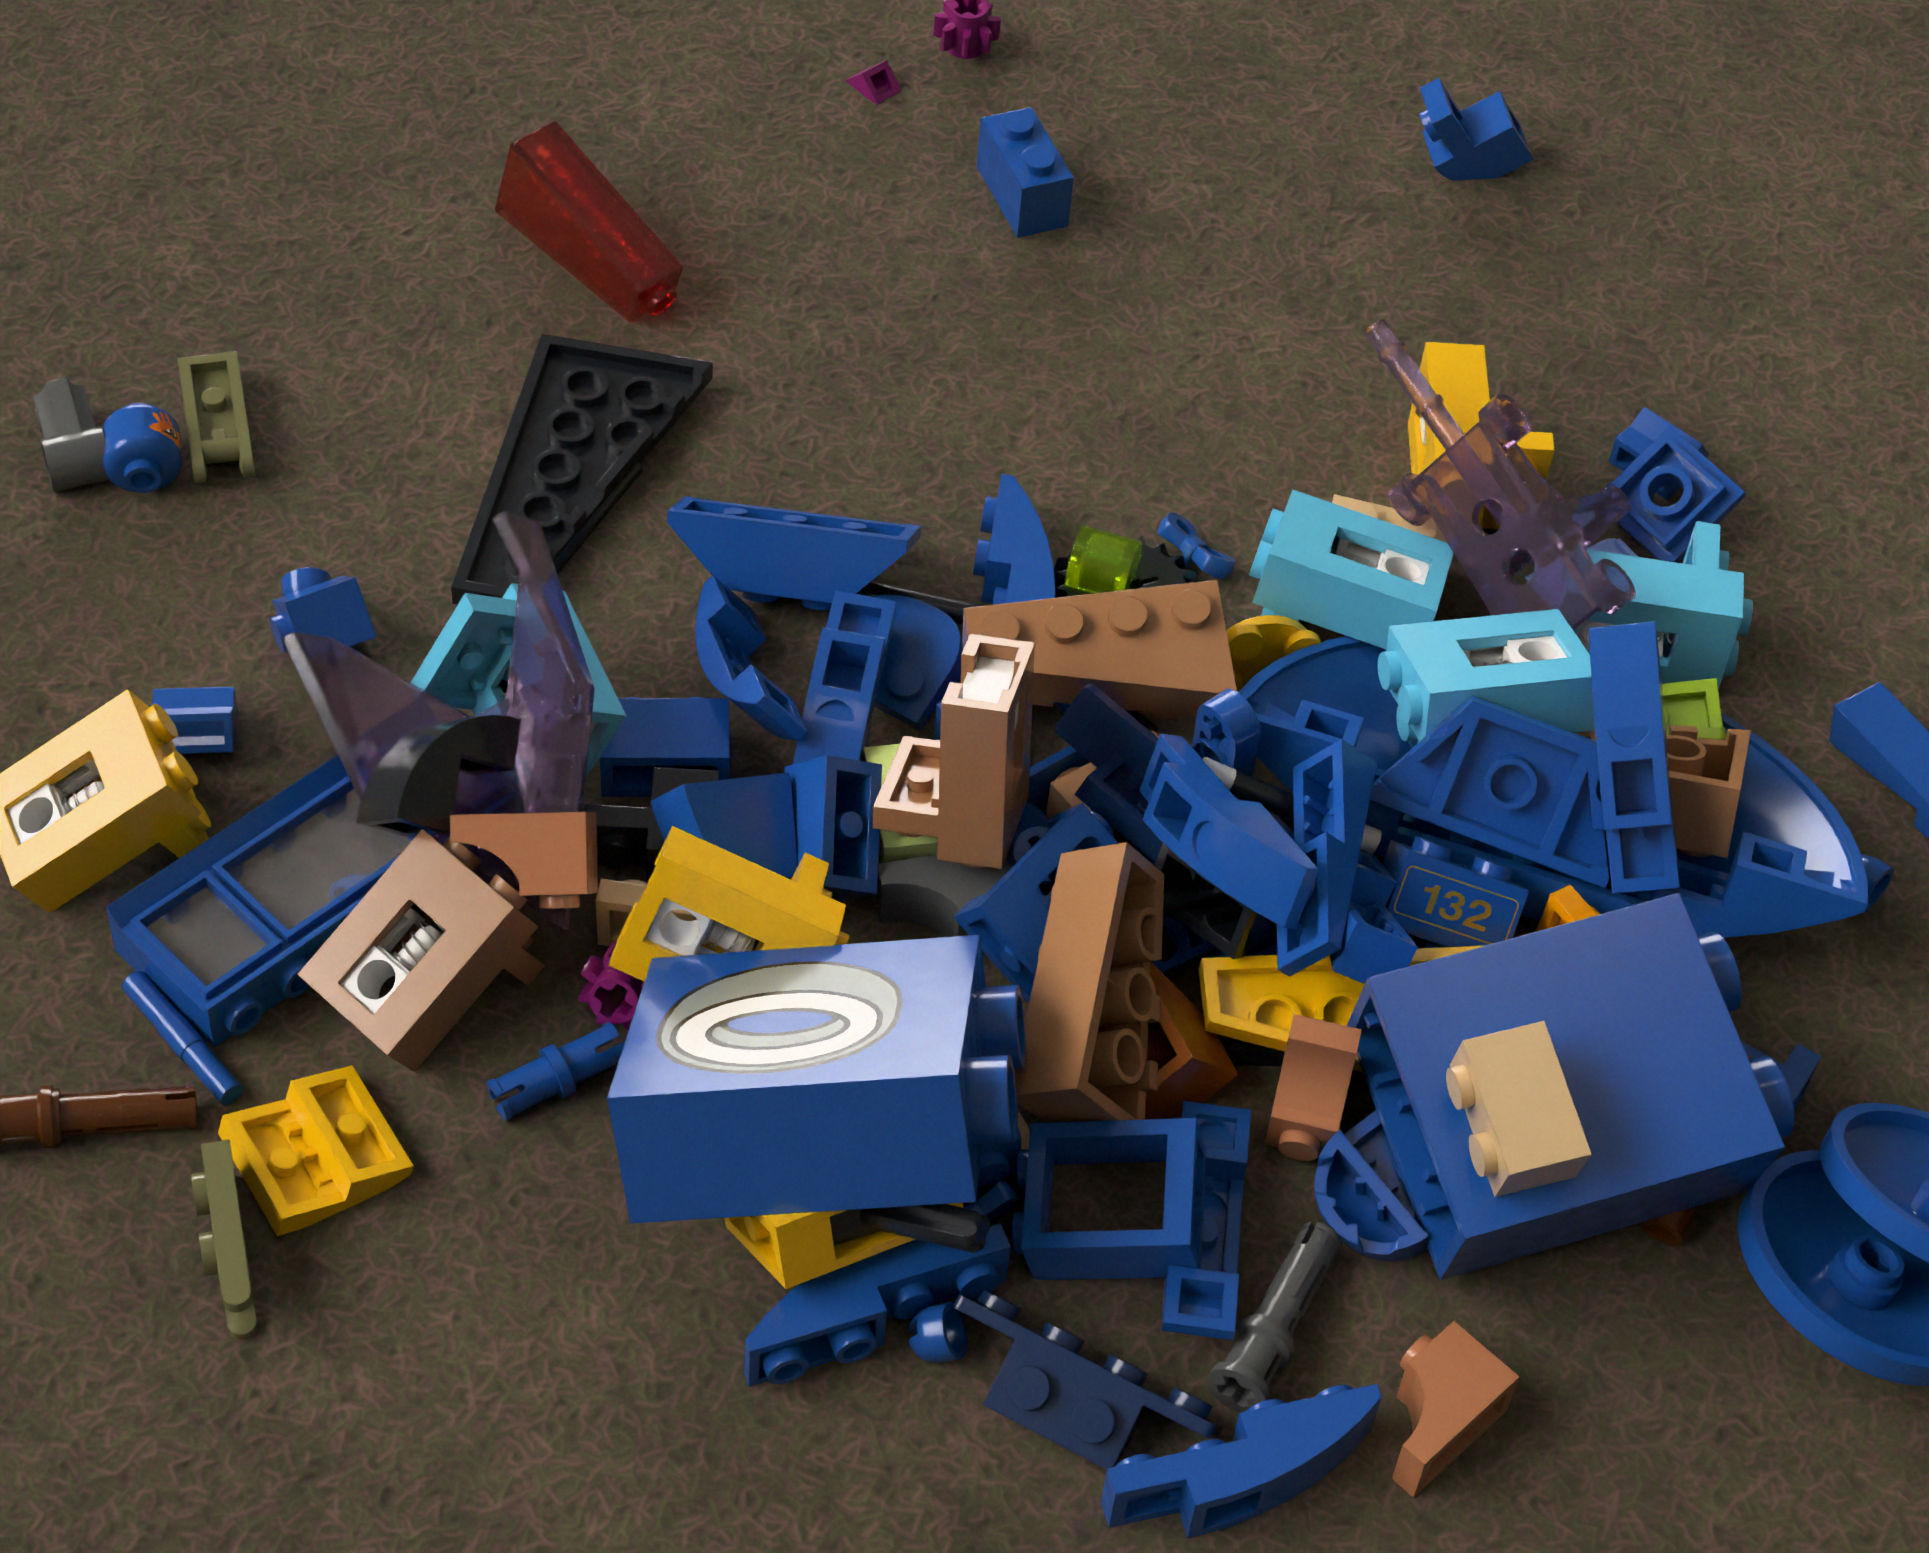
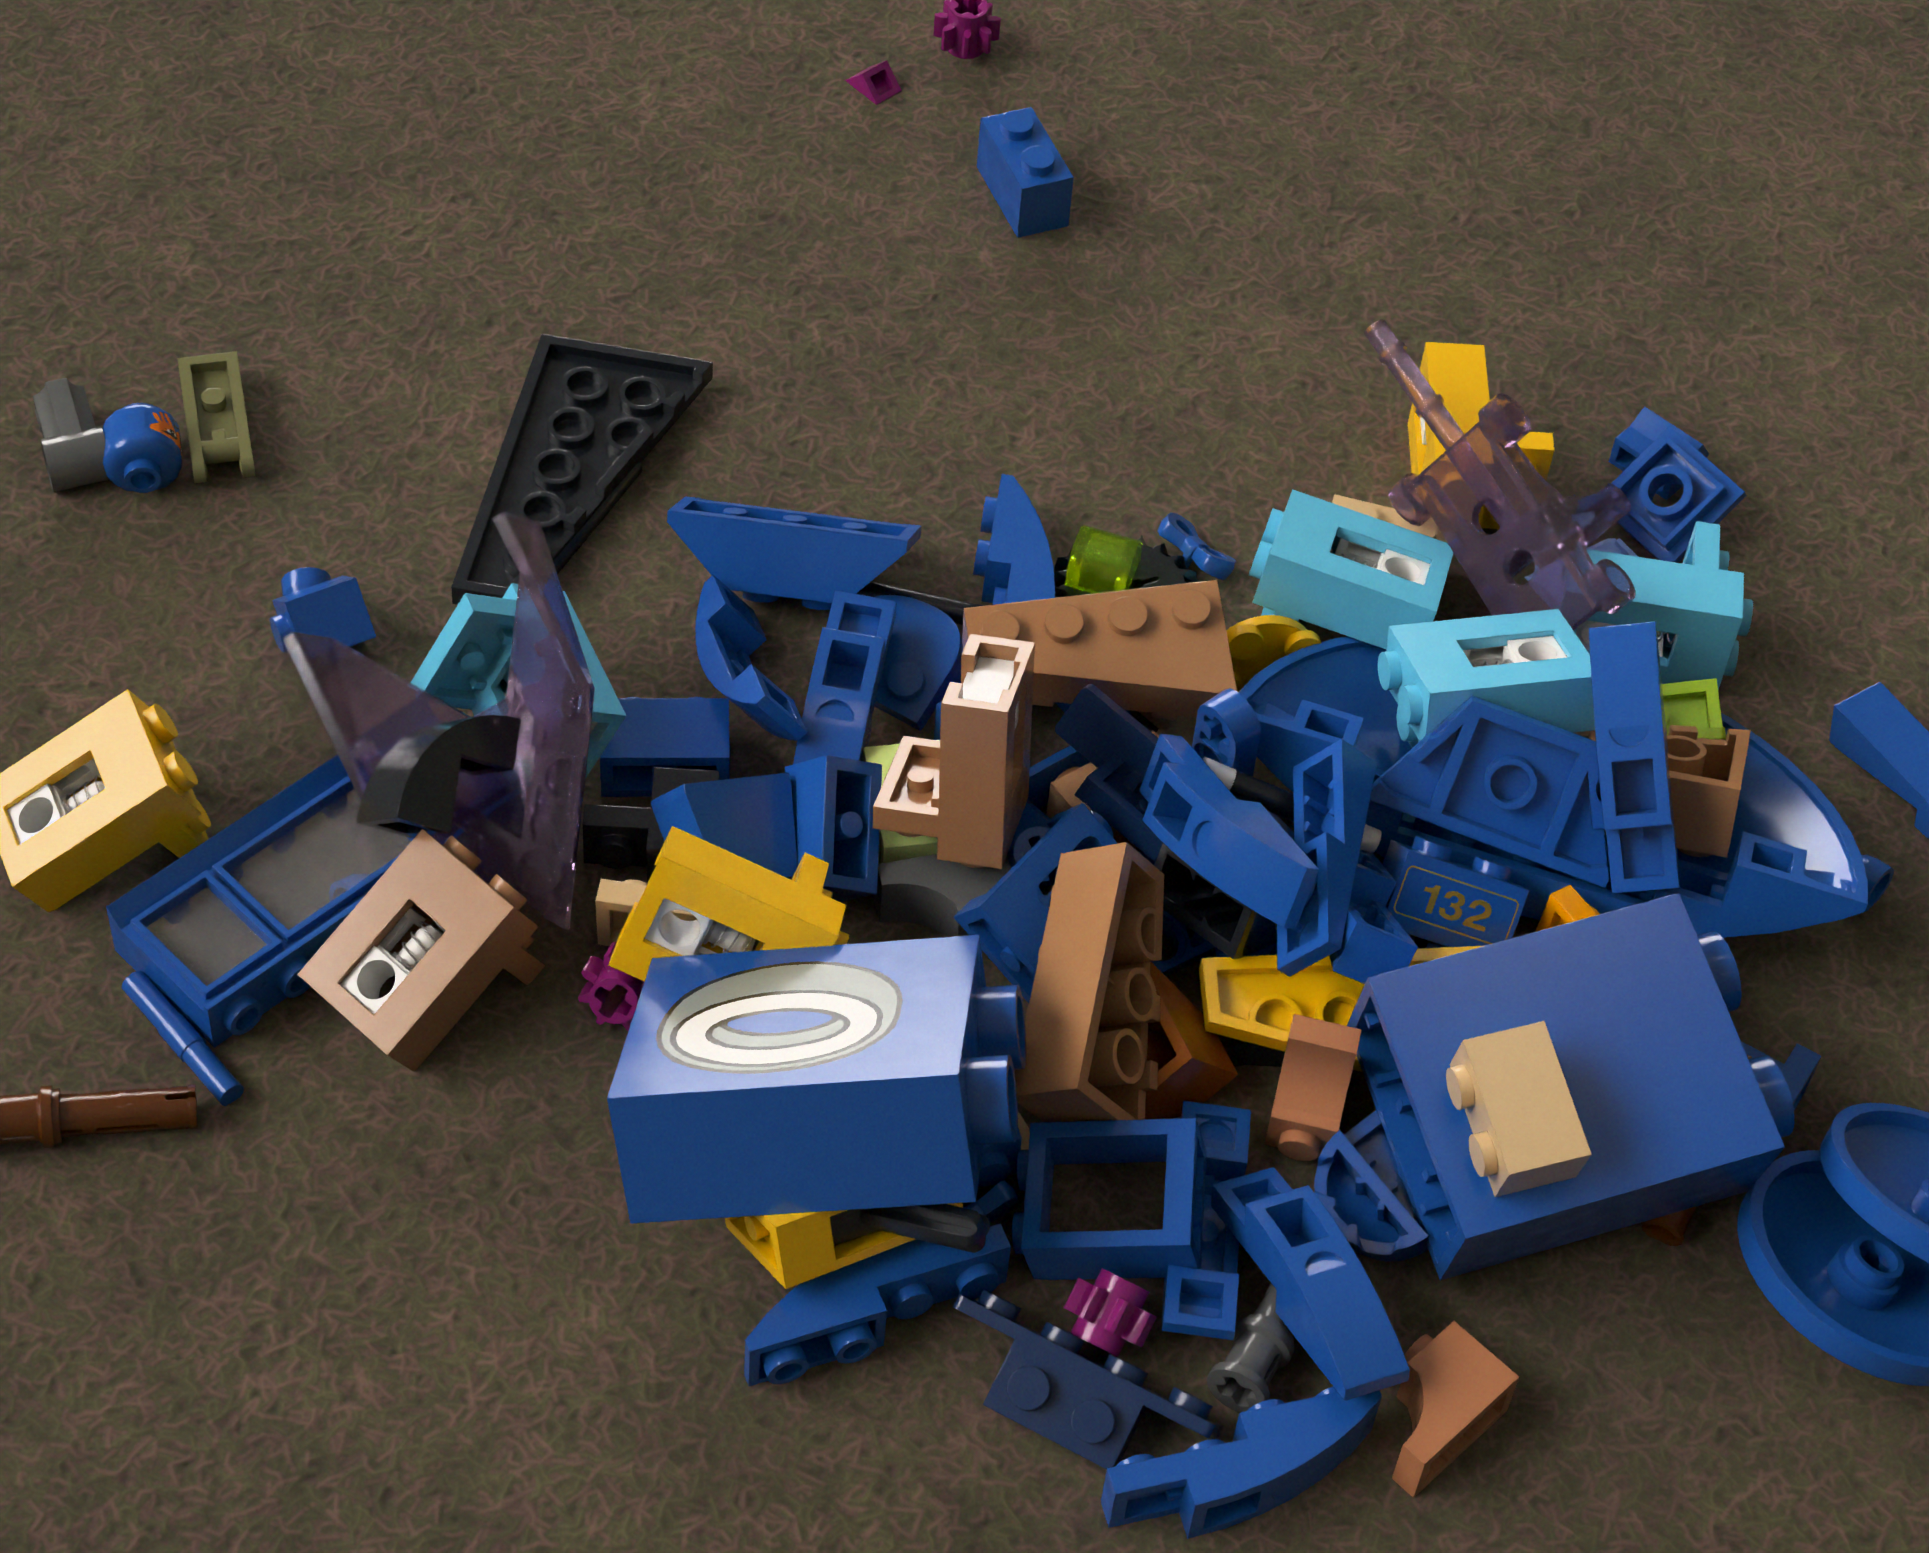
blue piece [152,687,238,754] -> none
olive hinge [191,1139,257,1340] -> none
yellow slope [218,1065,414,1237] -> none
nougat arch [450,812,598,908] -> none
blue pin [486,1022,624,1121] -> none
clear red slope [495,120,683,323] -> none
blue hinge [909,1302,967,1363] -> none
blue brick [1419,78,1534,181] -> none
none -> magenta gear [1063,1268,1157,1357]
none -> blue slope [1211,1167,1410,1401]

